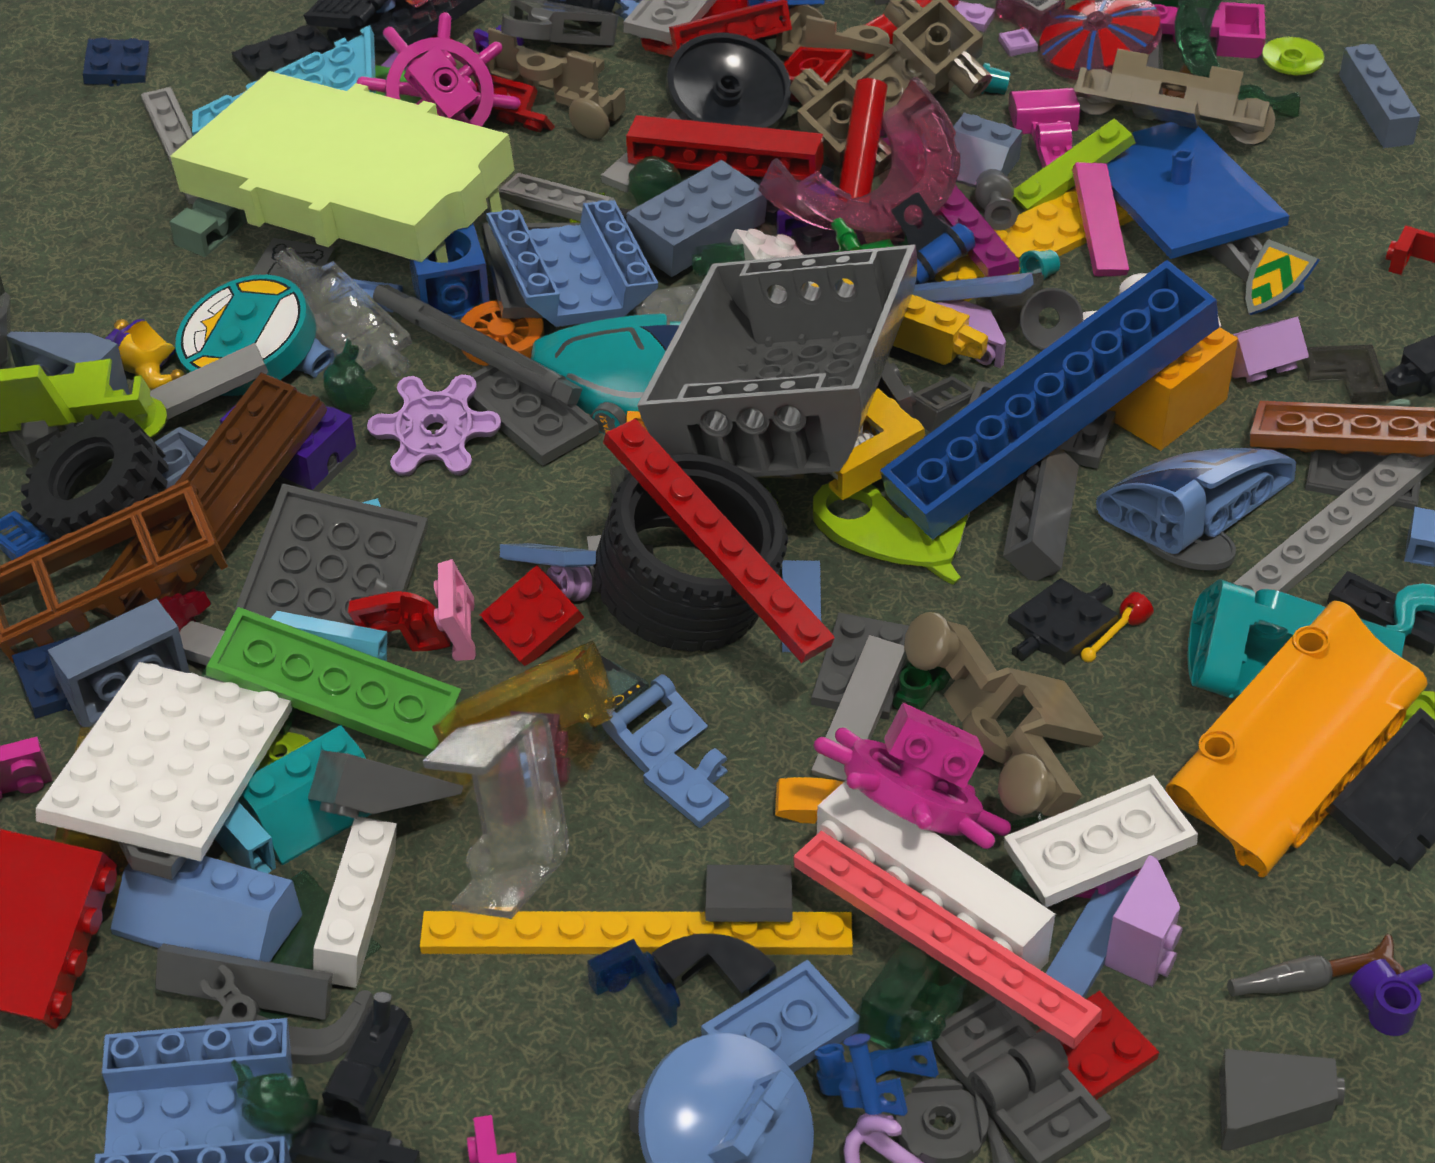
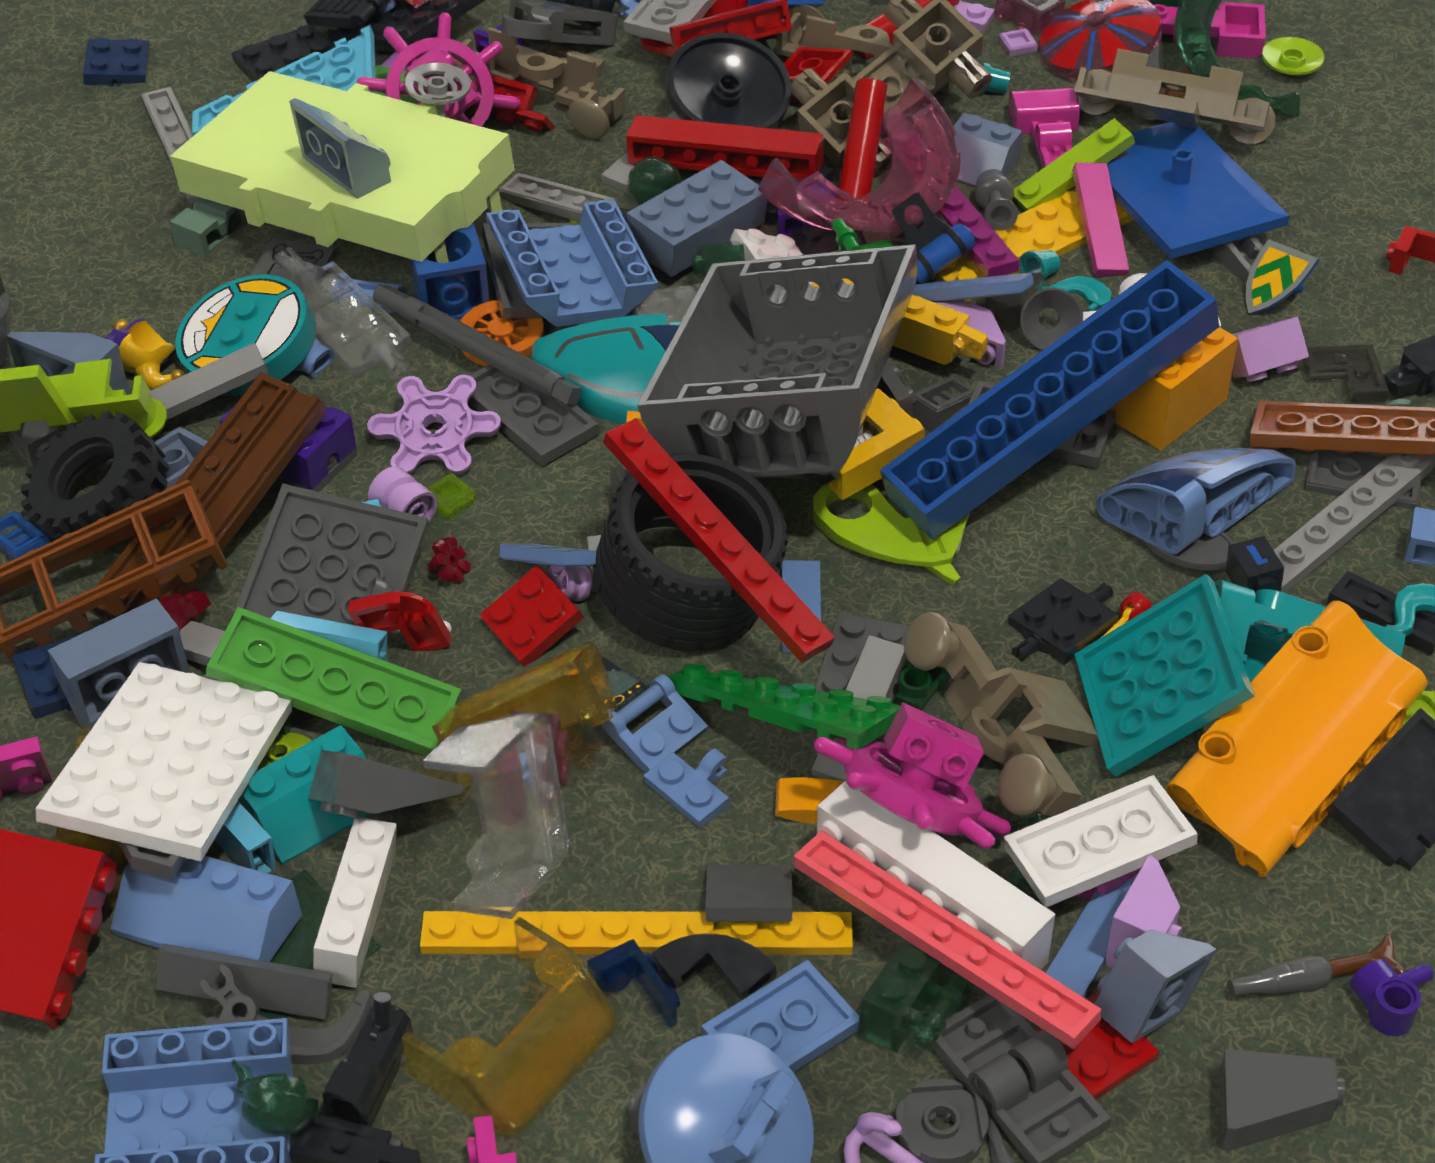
clear green hat [323,339,378,413] -> none
bright pink plate [434,559,476,661] -> none
dark grey tile [591,402,627,434] -> none
blue piece [815,1033,939,1116] -> none
dark grey brick [1003,446,1079,581] -> none
sand blue brick [1339,44,1420,148] -> none
none -> slope [289,98,391,199]
none -> lavender wheel [368,466,438,522]
none -> clear yellow windscreen [402,917,617,1137]
none -> light grey dish [405,63,471,117]
none -> clear neon green plate [427,473,476,519]
none -> dark red plant [429,536,471,584]
none -> green wing [668,664,901,750]
none -> teal piece [1036,276,1112,311]
none -> teal plate [1075,574,1255,777]
none -> sand blue slope [1094,930,1216,1043]
none -> black brick [1225,536,1284,593]

